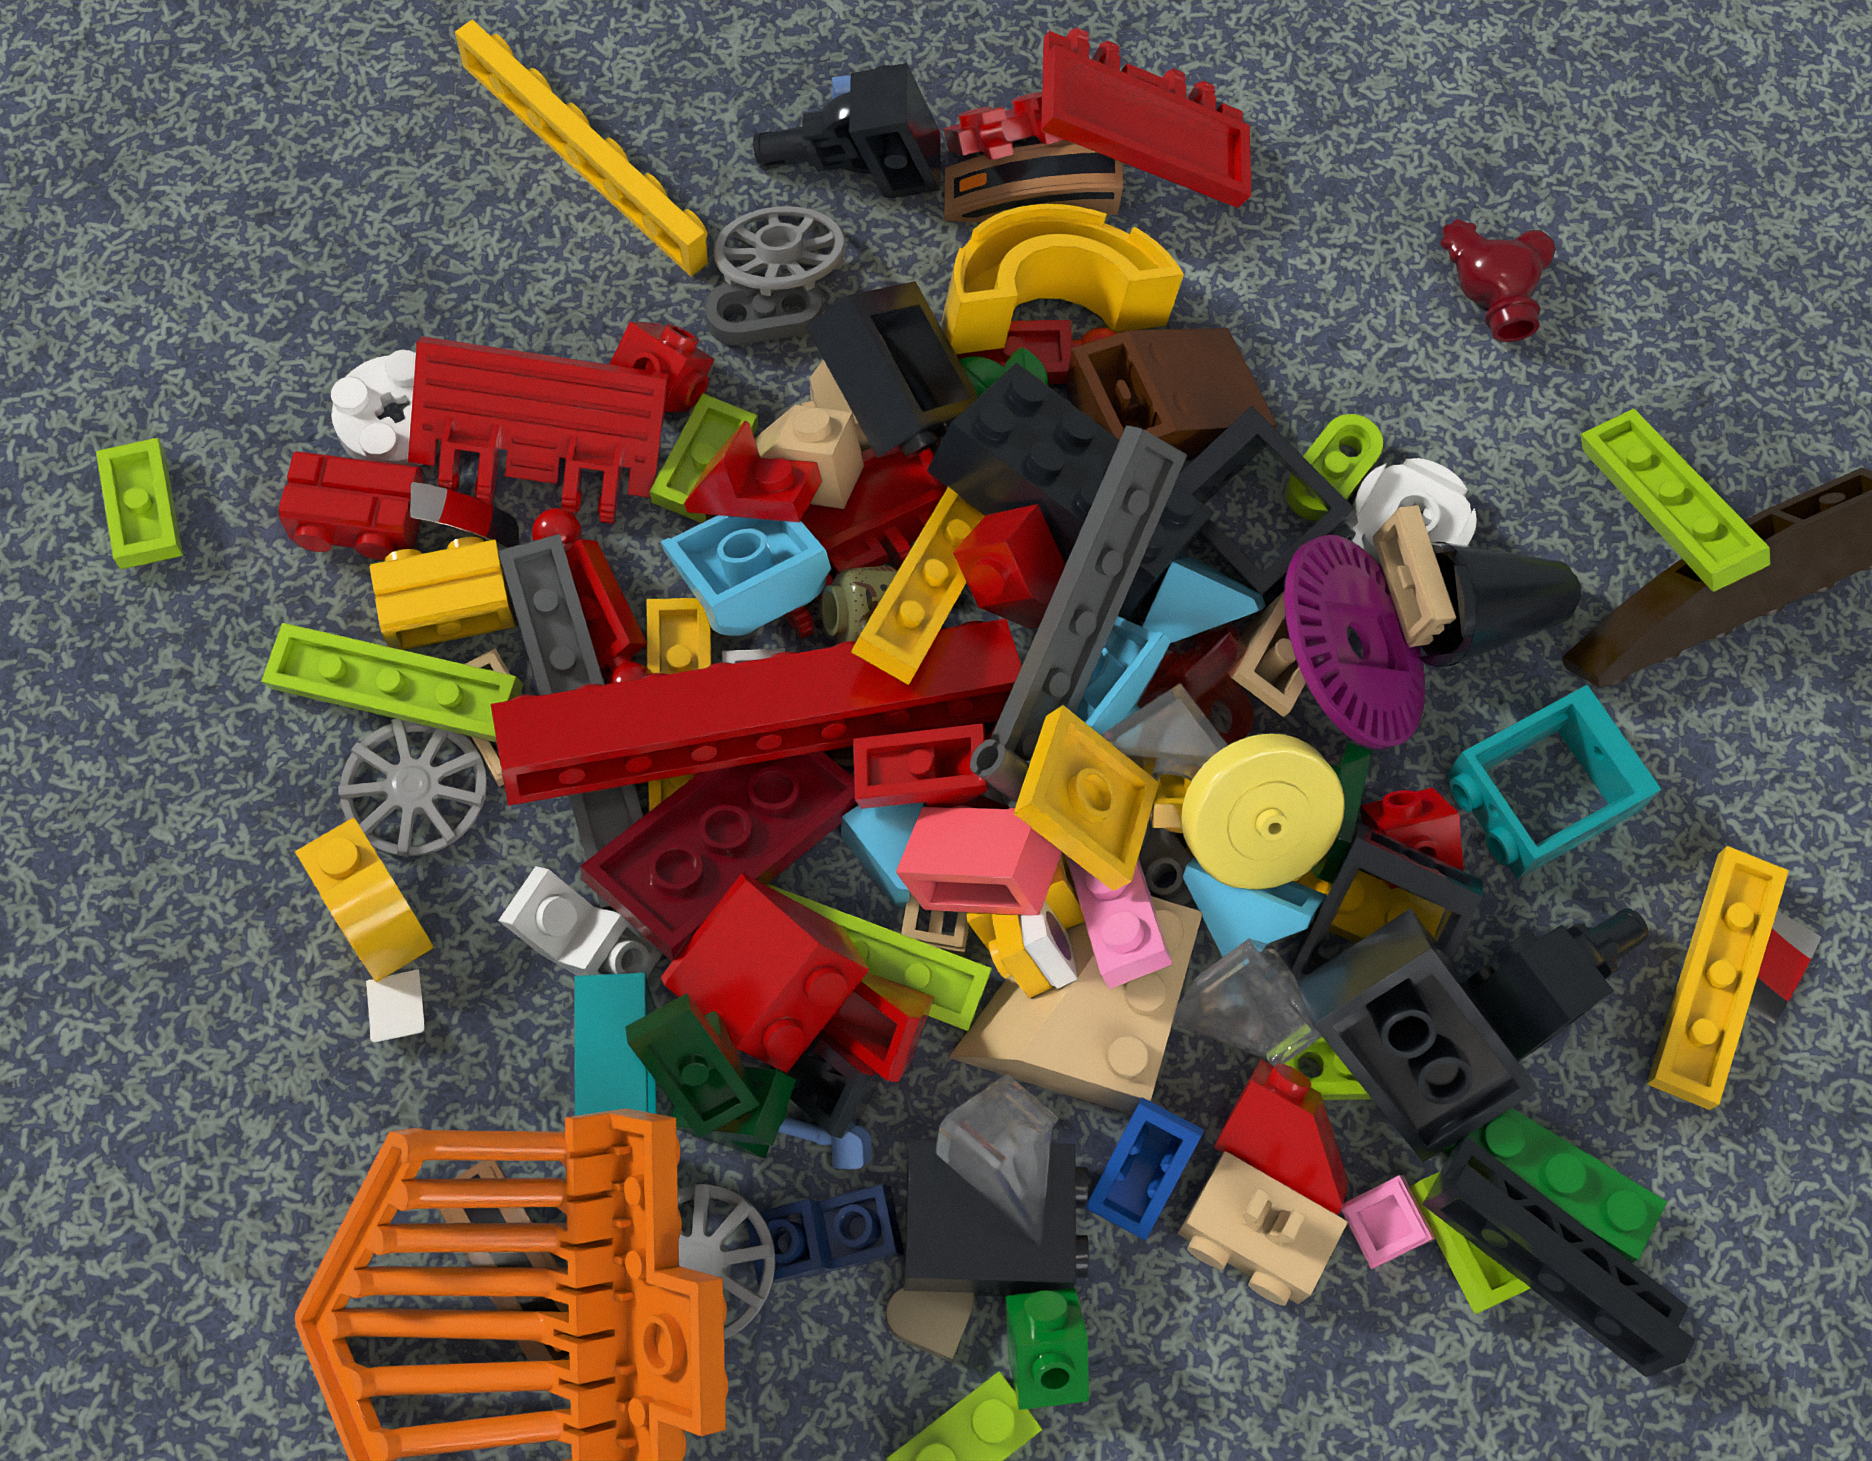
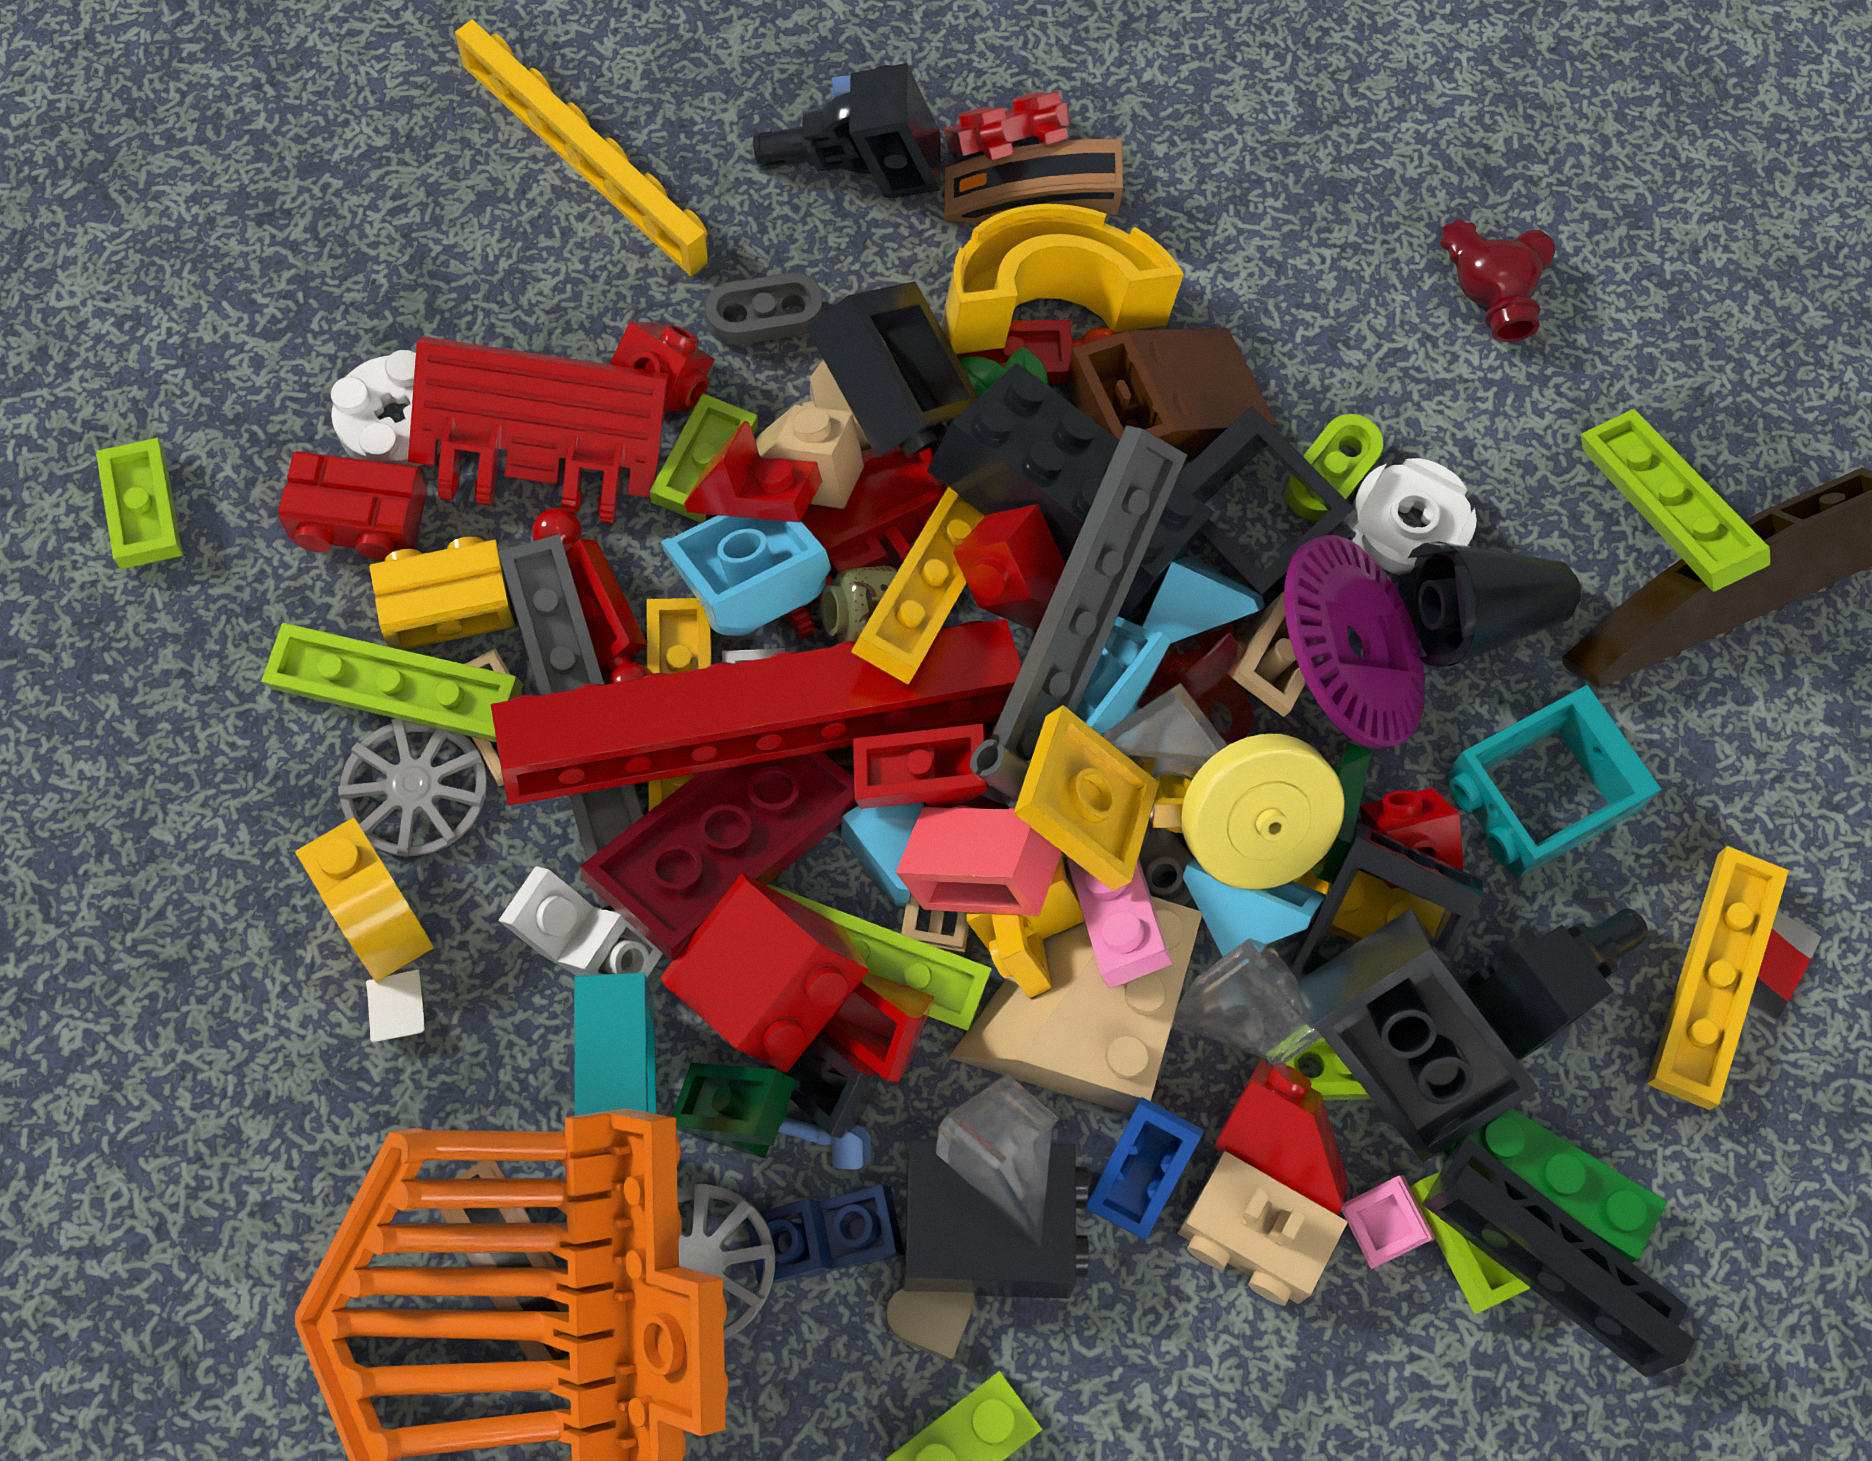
sticker [410,482,519,548] -> none
dark green slope [625,993,760,1138] -> none
light grey wheel [714,206,846,296] -> none
green brick [1005,1288,1089,1410] -> none
white tile [1019,901,1078,989] -> none
red hinge [1041,27,1251,208] -> none
tan tile [1373,505,1456,647] -> none

